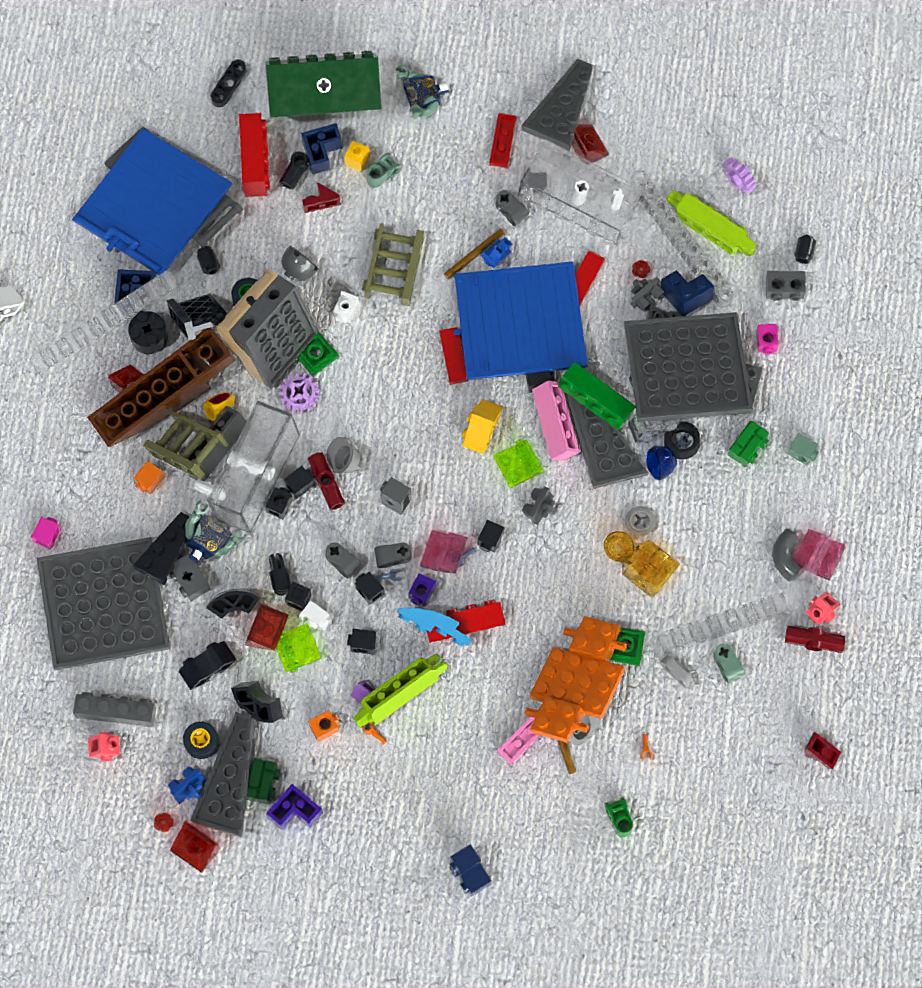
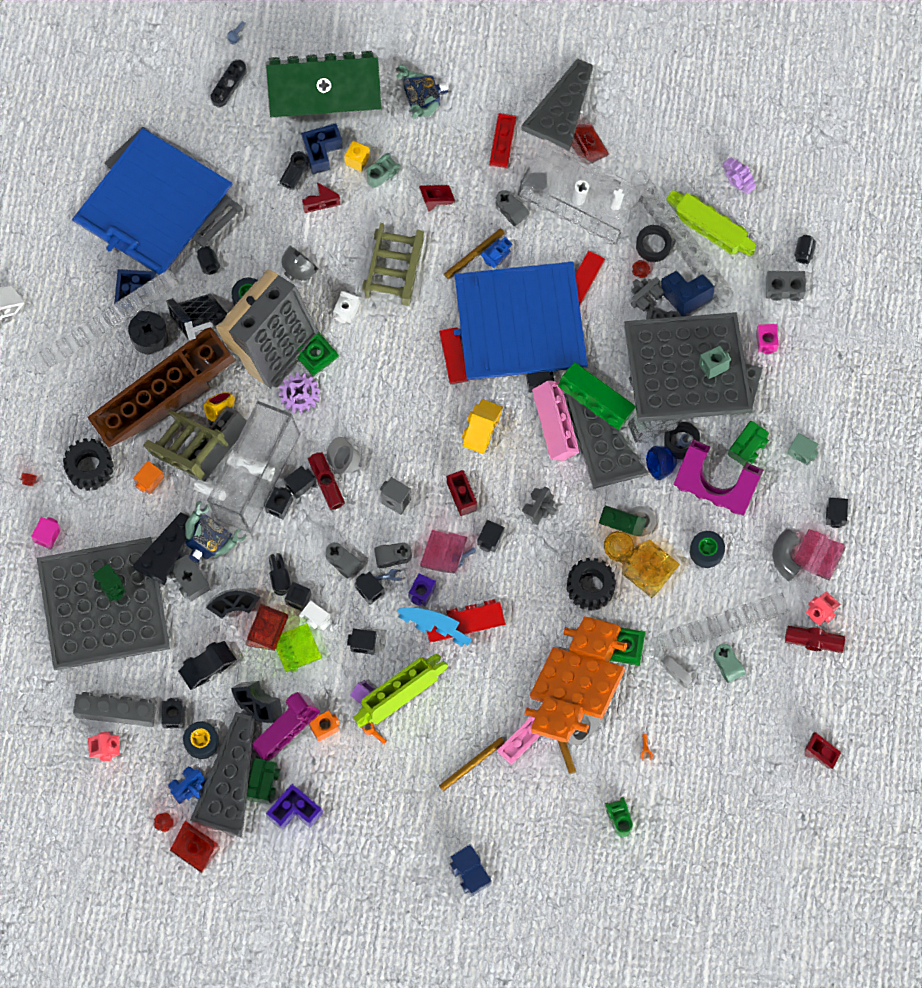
clear red slope [108,364,143,393] -> none
red brick [239,113,270,197] -> none
clear neon green hinge [493,439,544,488] -> none
none -> clear red plate [19,473,38,486]
none -> black tyre [63,438,114,491]
none -> dark green brick [93,564,125,602]
none -> black brick [162,698,184,729]
none -> sand blue hand [227,21,245,45]
none -> magenta beam [252,692,320,761]
none -> dark red slope [419,185,455,212]
none -> pearl gold bar [439,737,505,792]
none -> dark red brick [446,470,478,516]
none -> black tyre [567,558,616,610]
none -> dark green brick [599,505,646,537]
none -> black tyre [636,225,672,262]
none -> magenta arch [673,439,764,516]
none -> black wheel [689,531,725,568]
none -> sand green brick [699,346,731,379]
none -> black brick [826,497,848,528]

